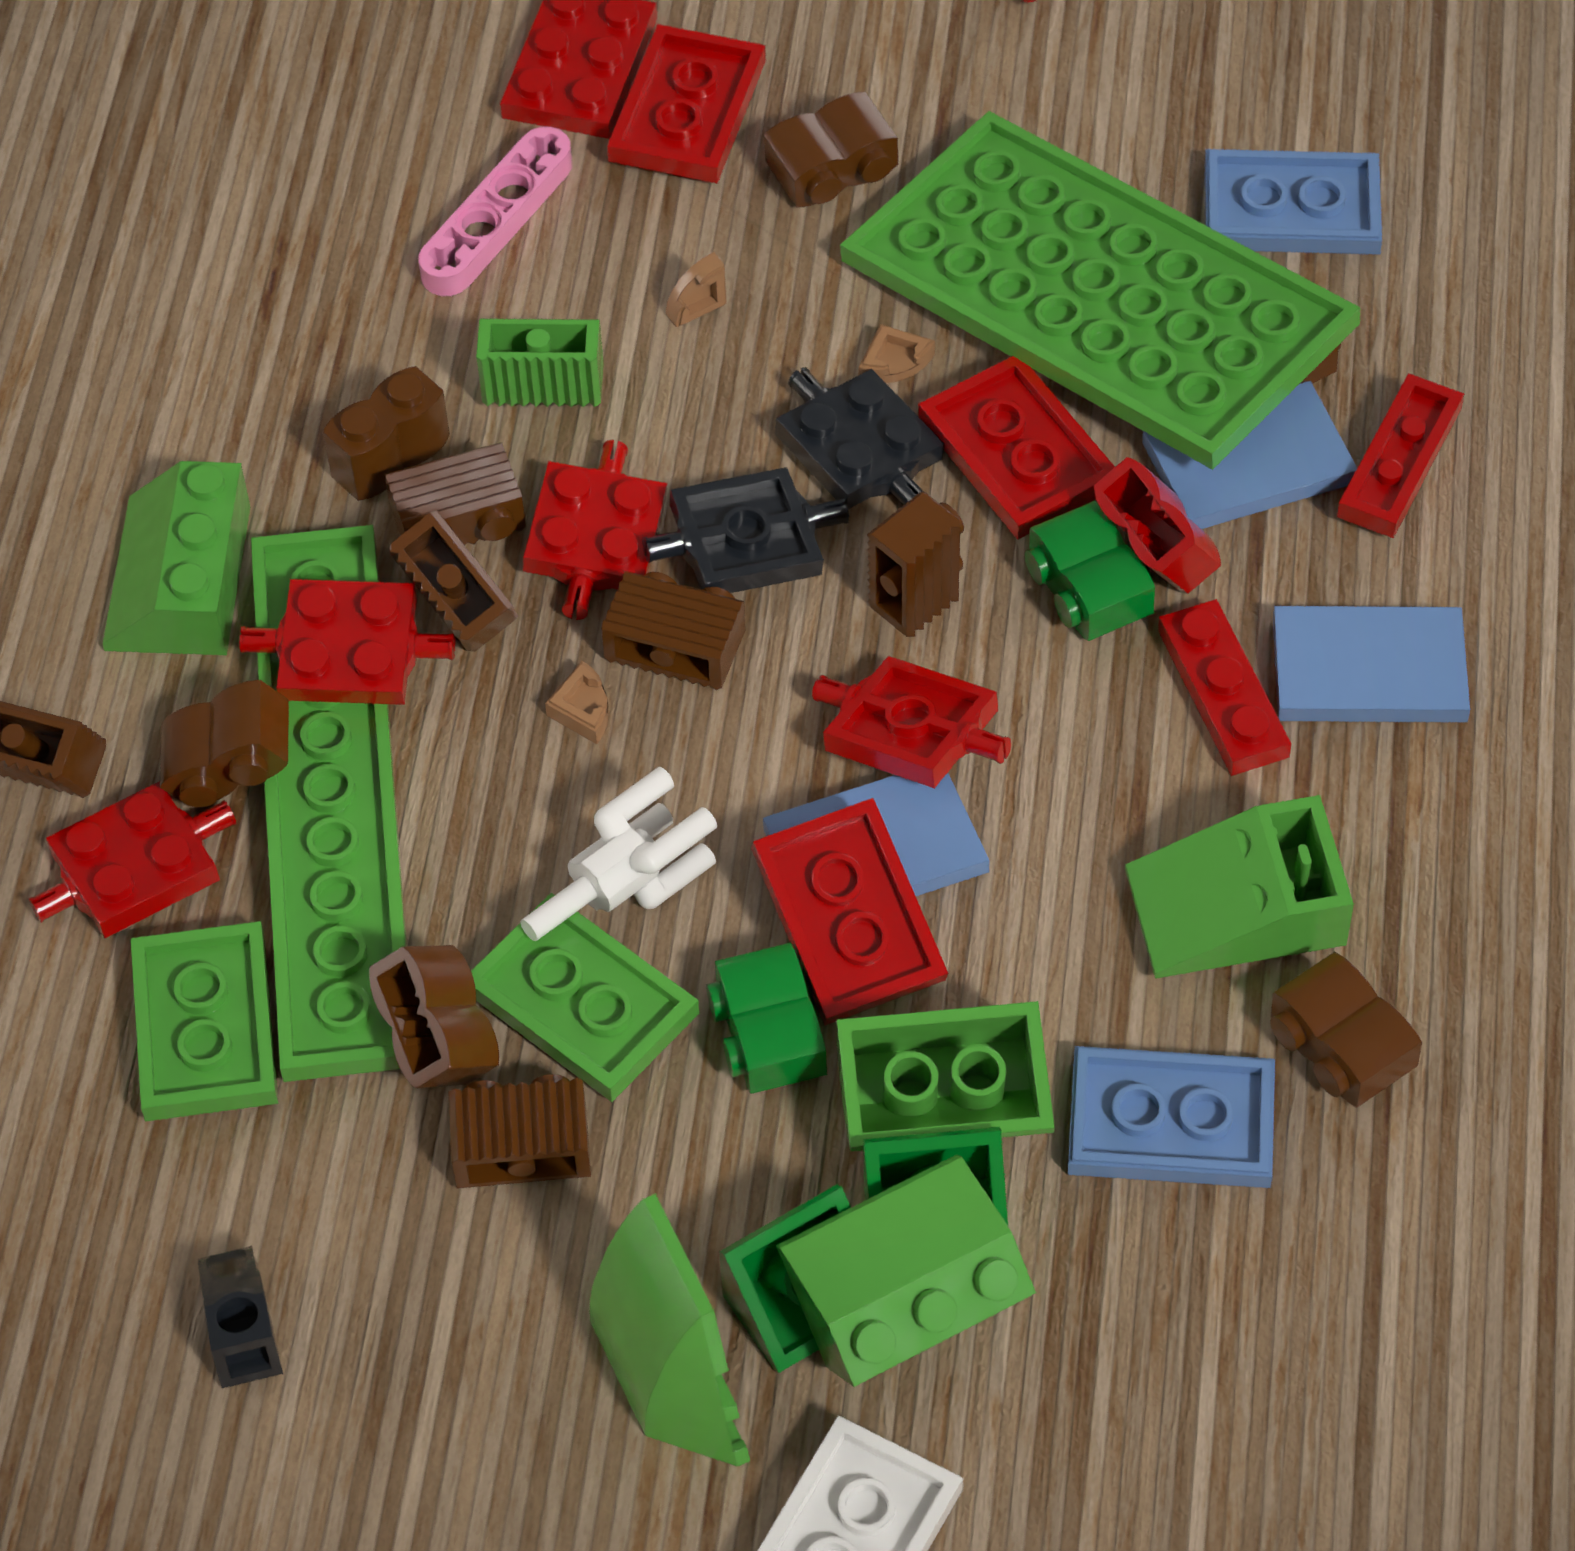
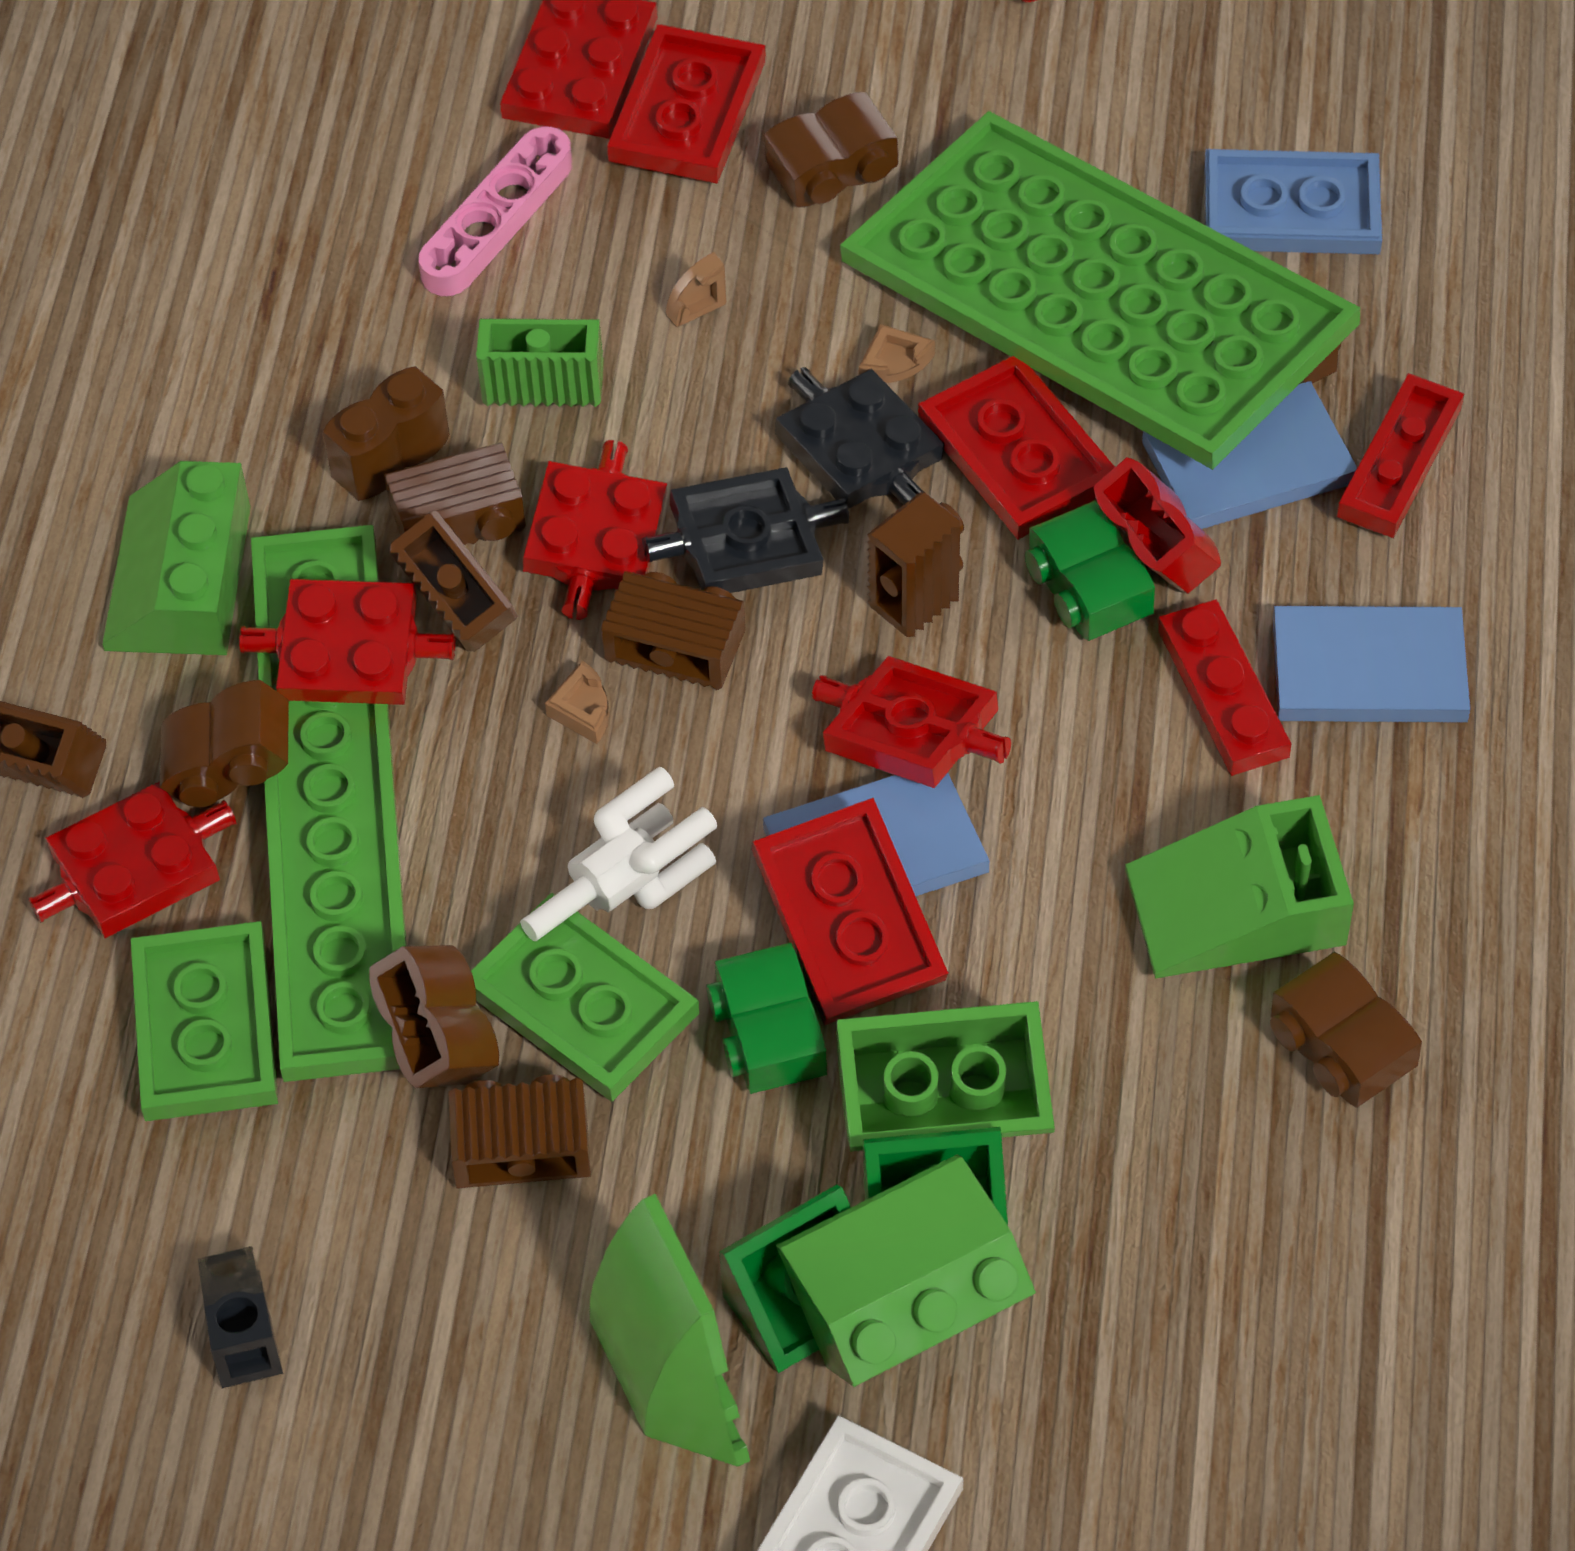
medium blue tile [1067,1046,1275,1188] -> none

